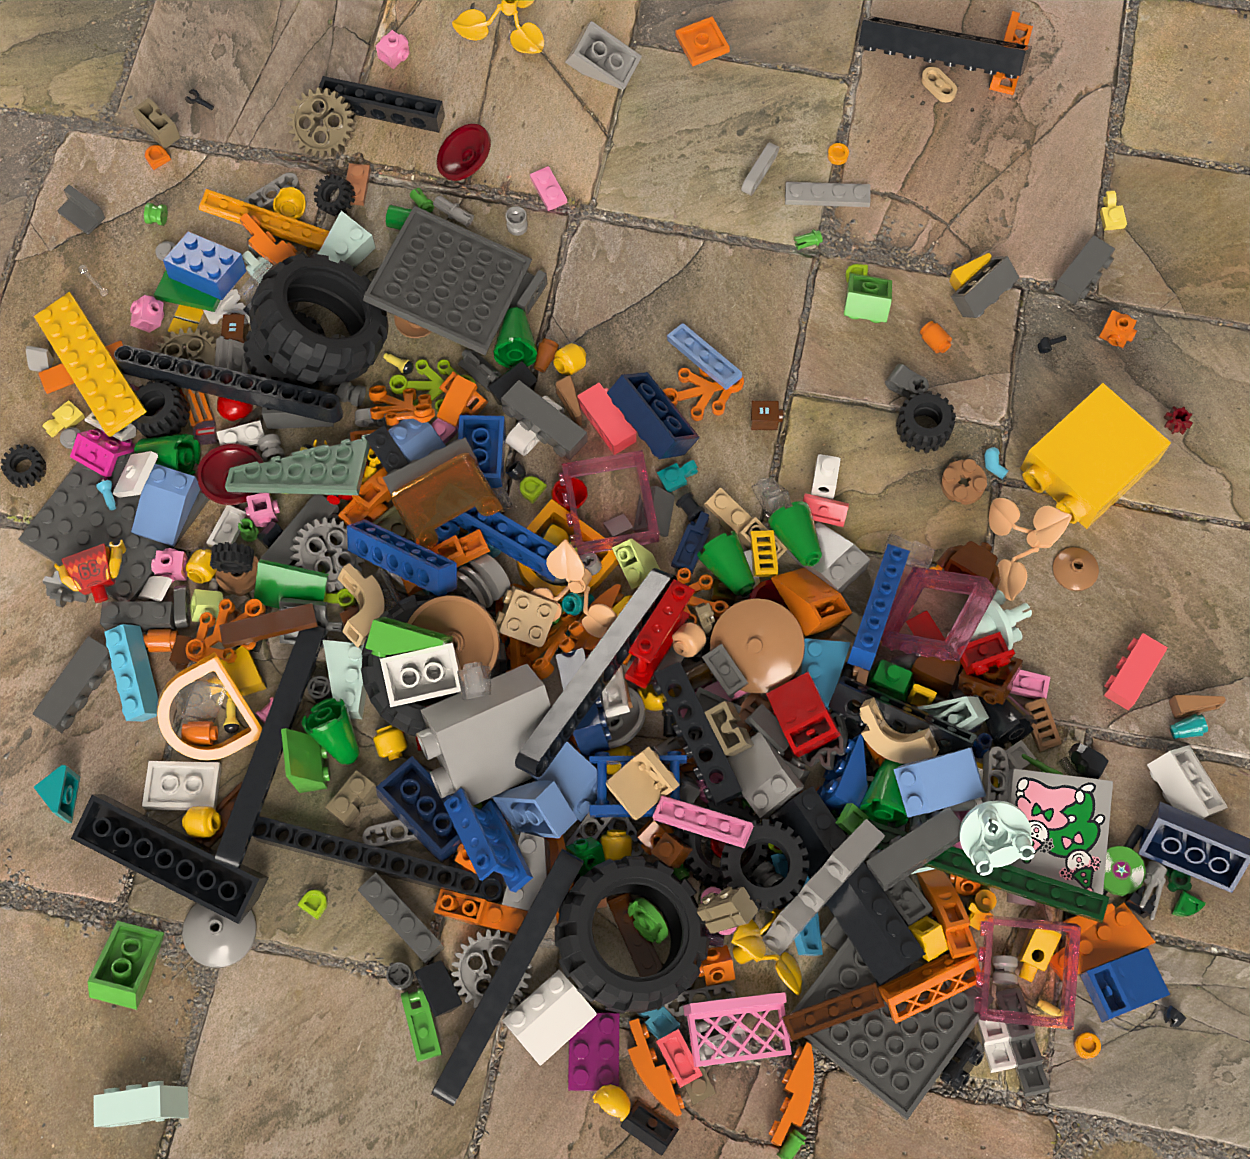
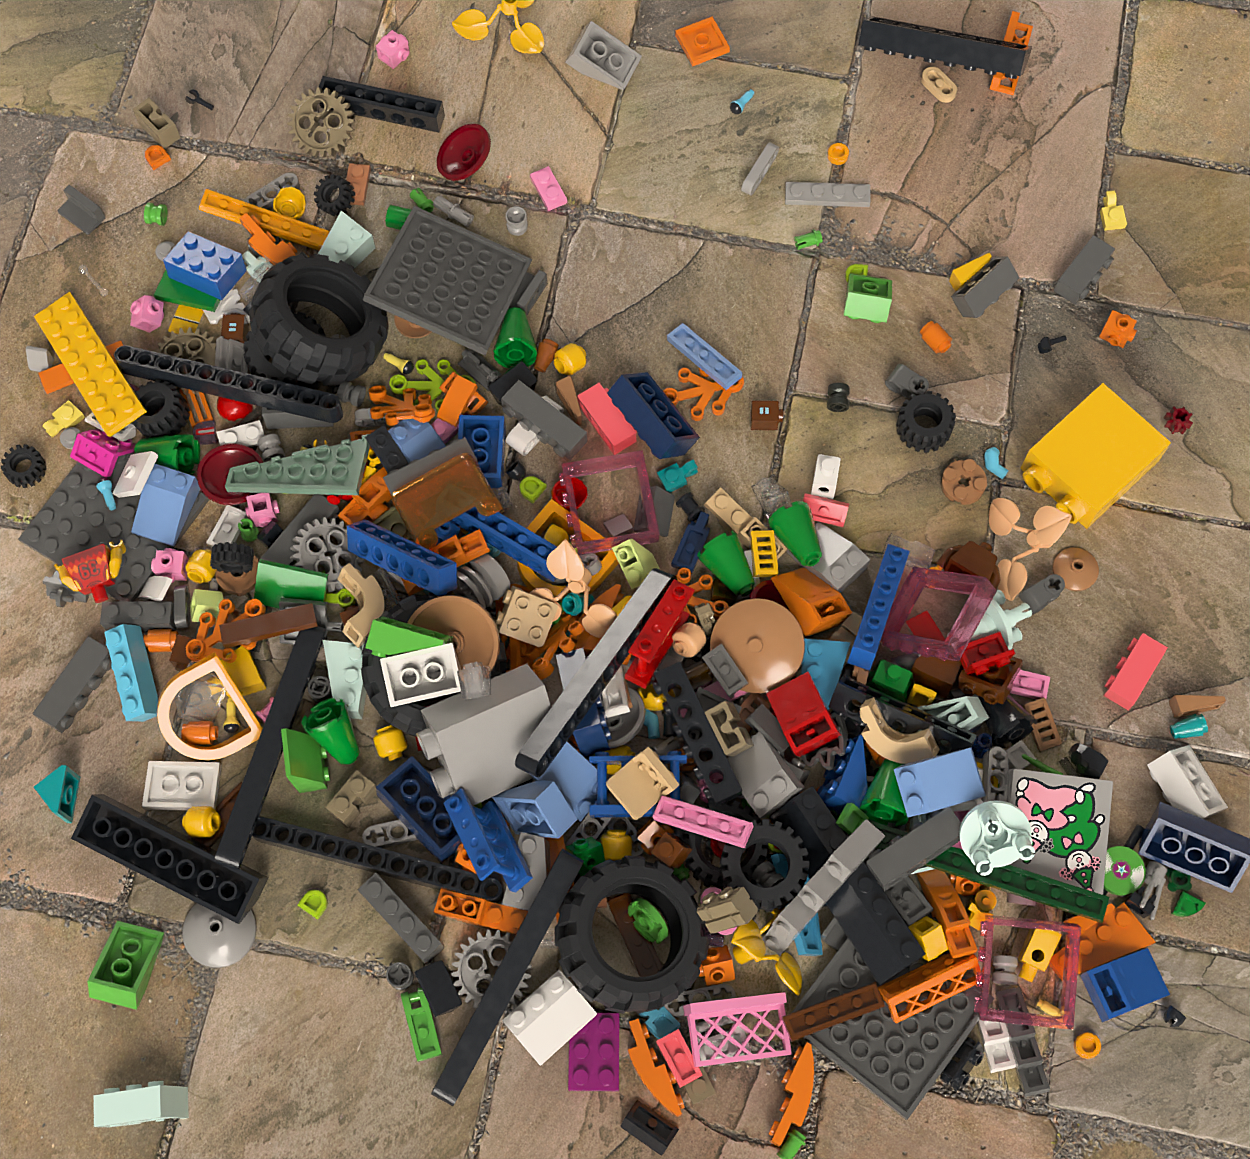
yellow hair [593,1084,631,1121] -> none
none -> medium azure arm [643,709,660,739]
none -> medium azure piece [730,89,754,114]
none -> pearl dark grey wheel [827,383,850,412]
none -> dark grey piece [1018,574,1065,615]

